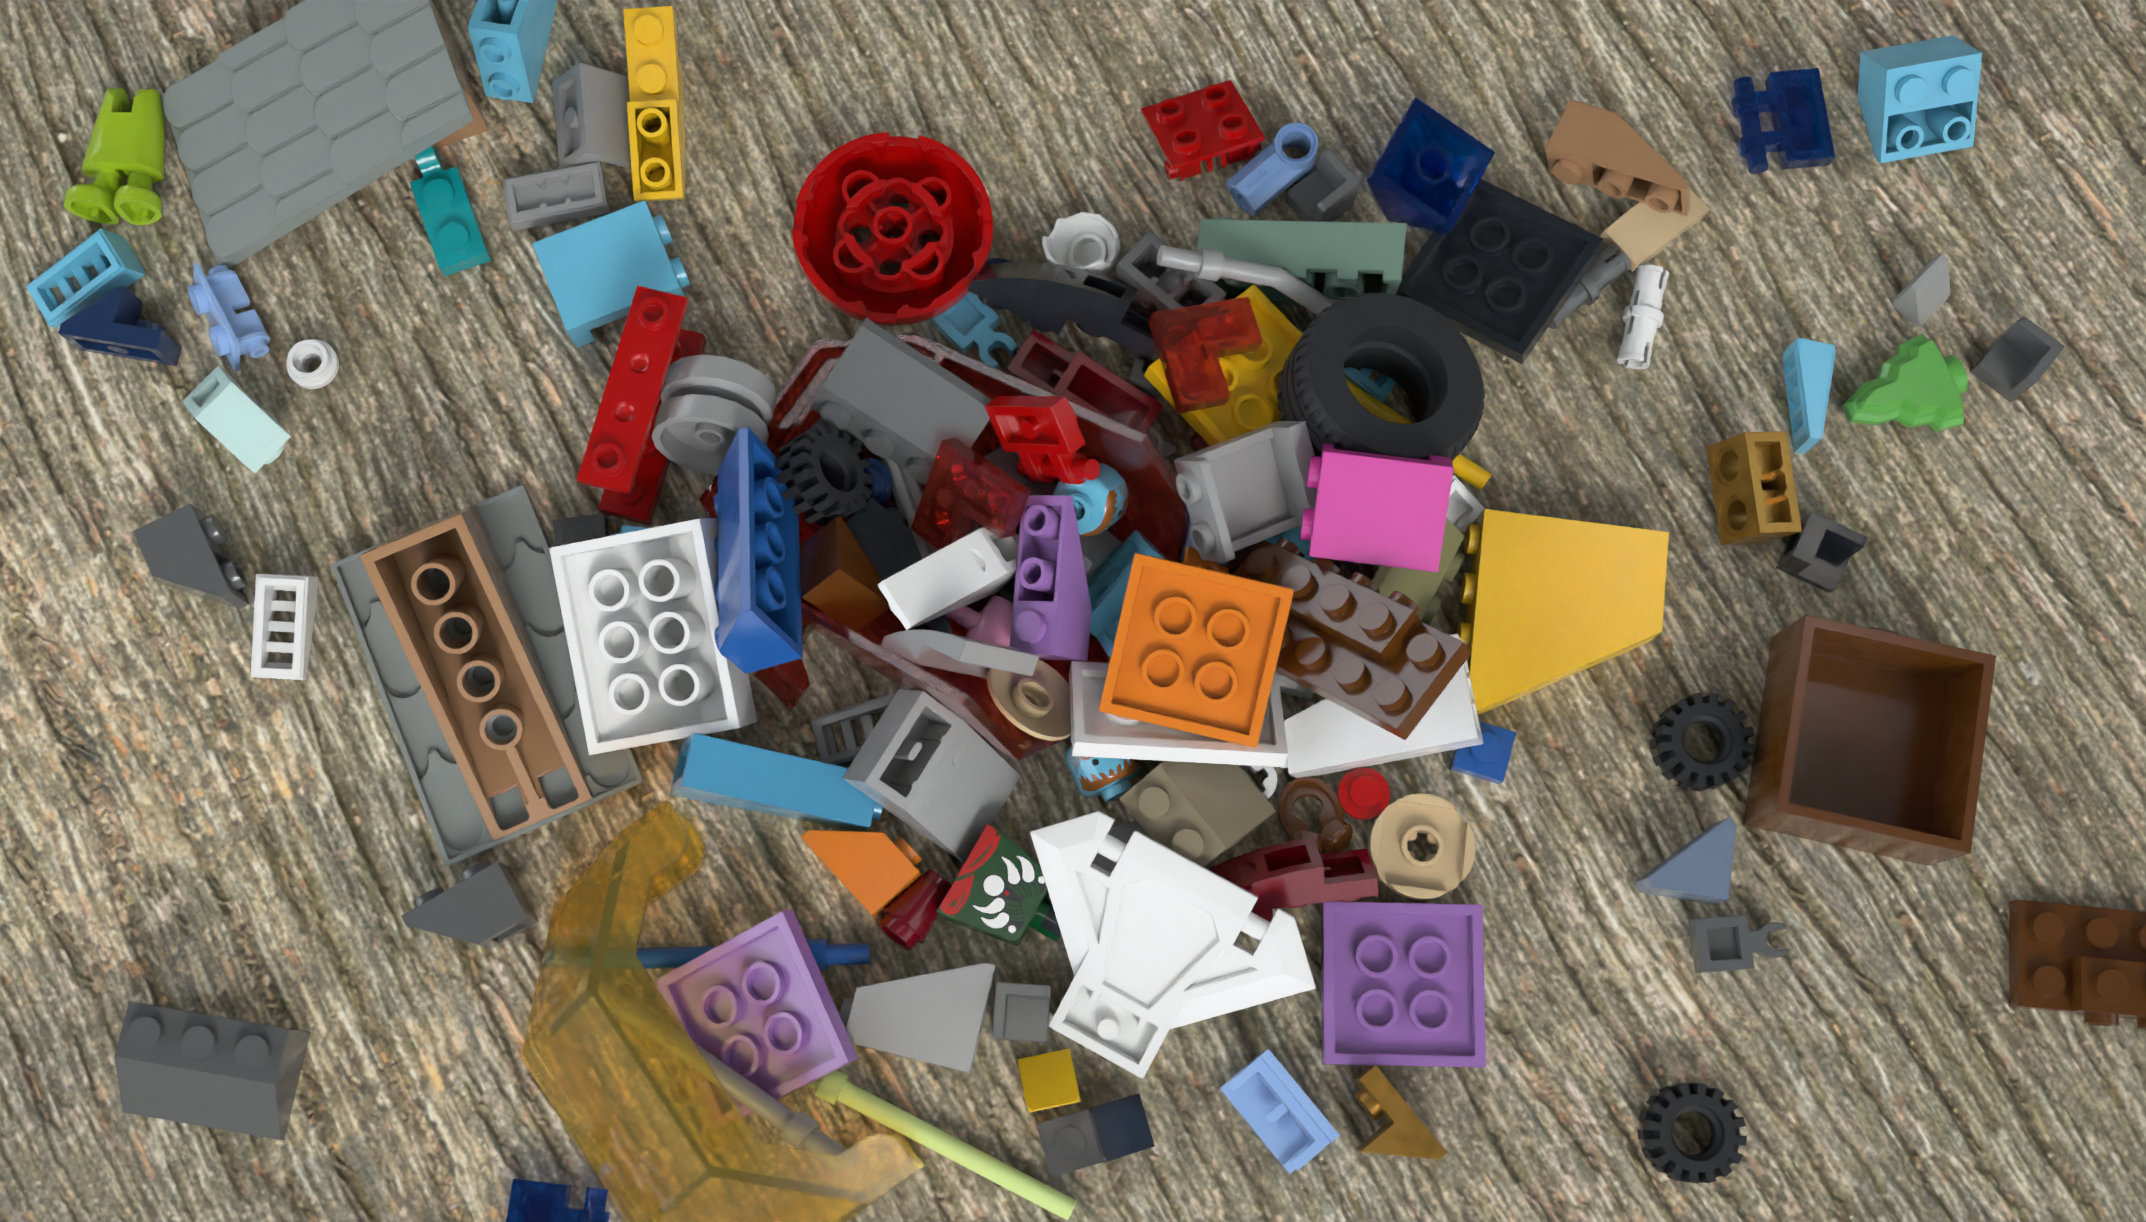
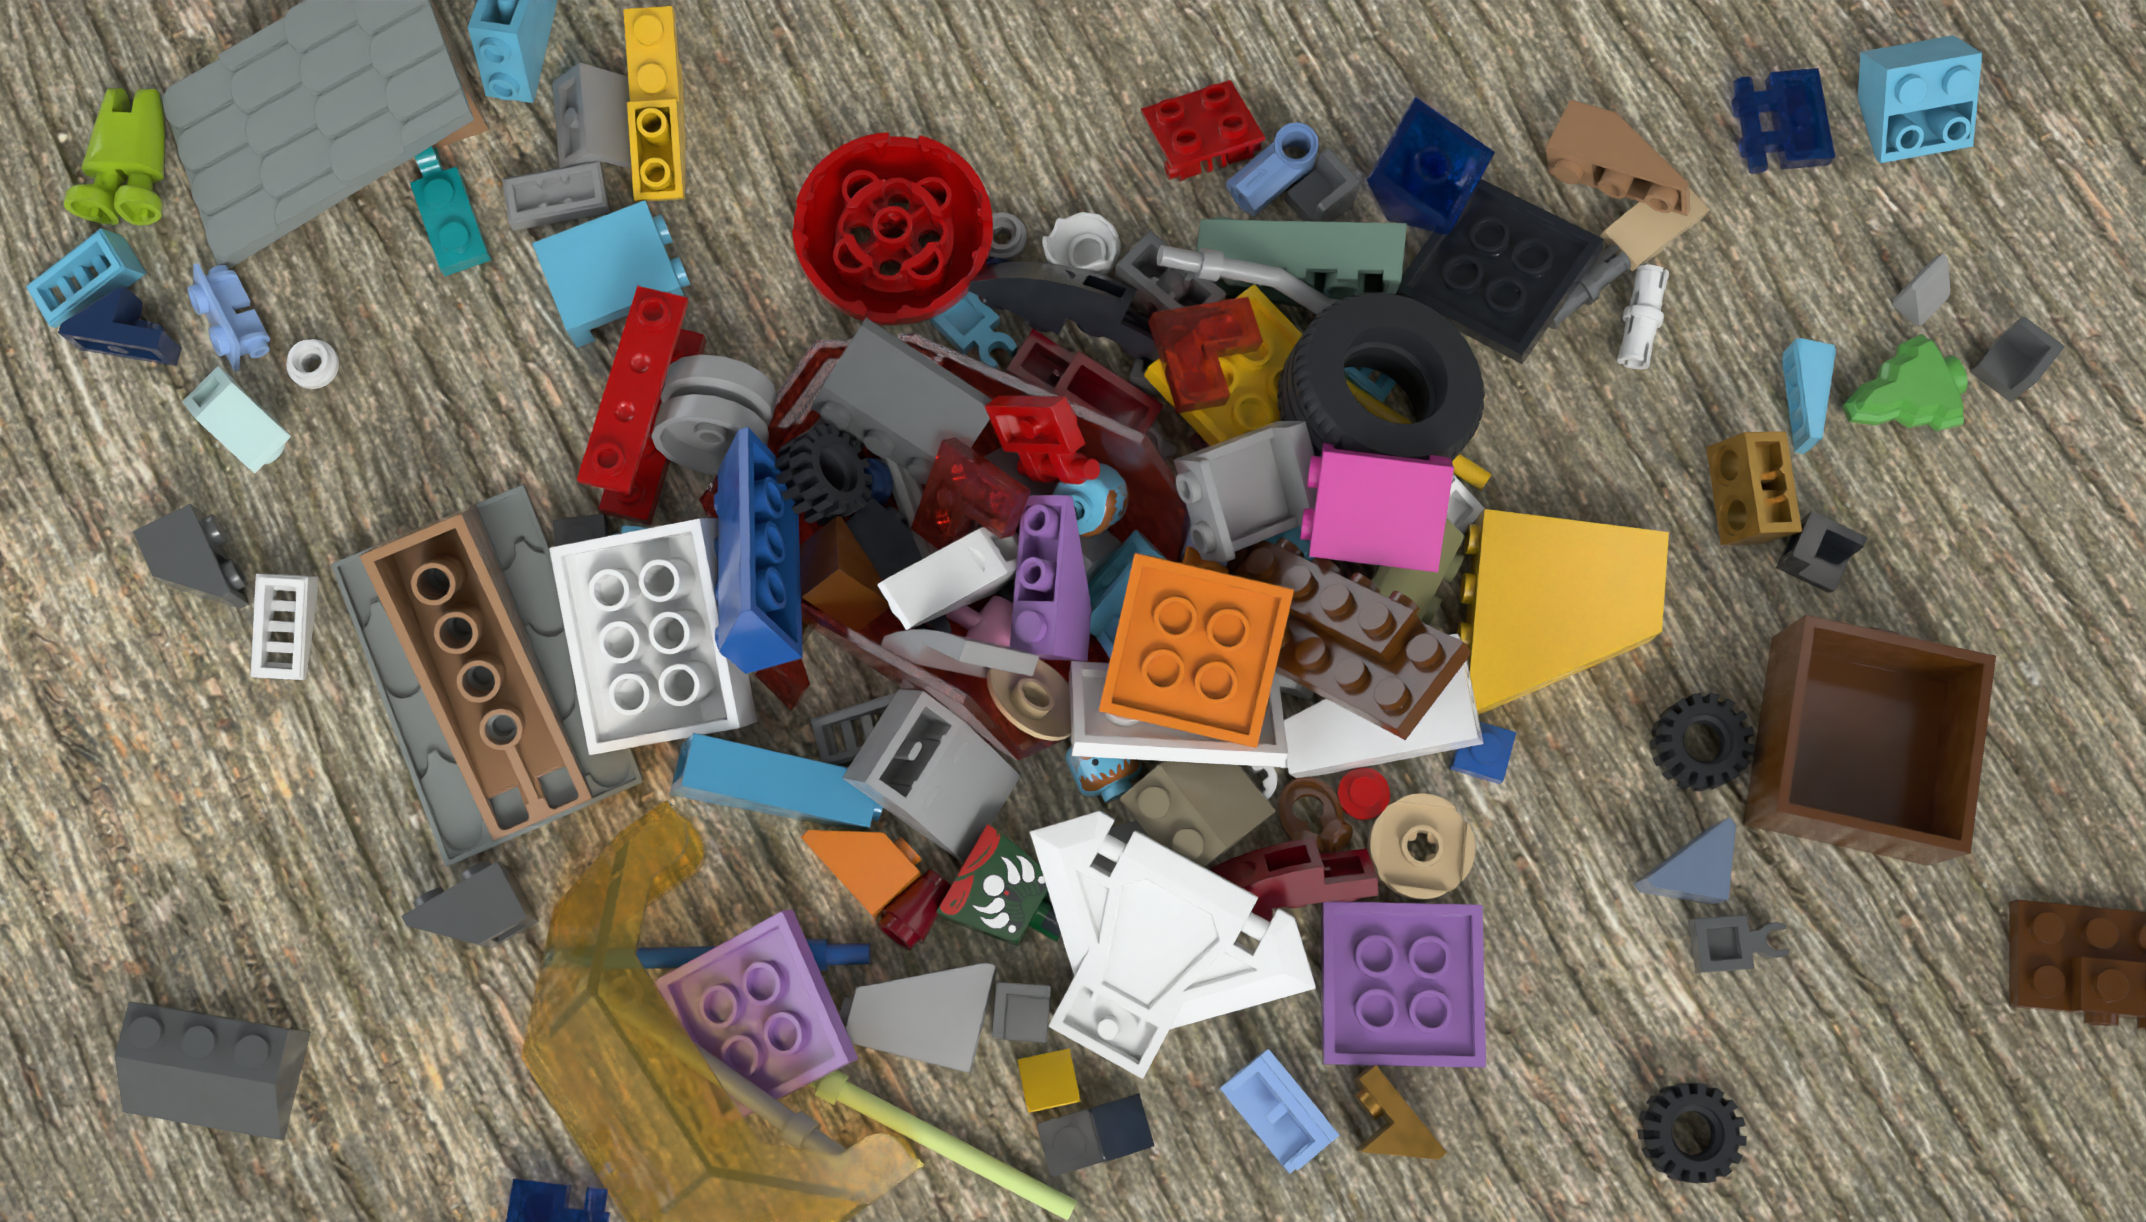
none -> light grey plate [989,212,1027,261]

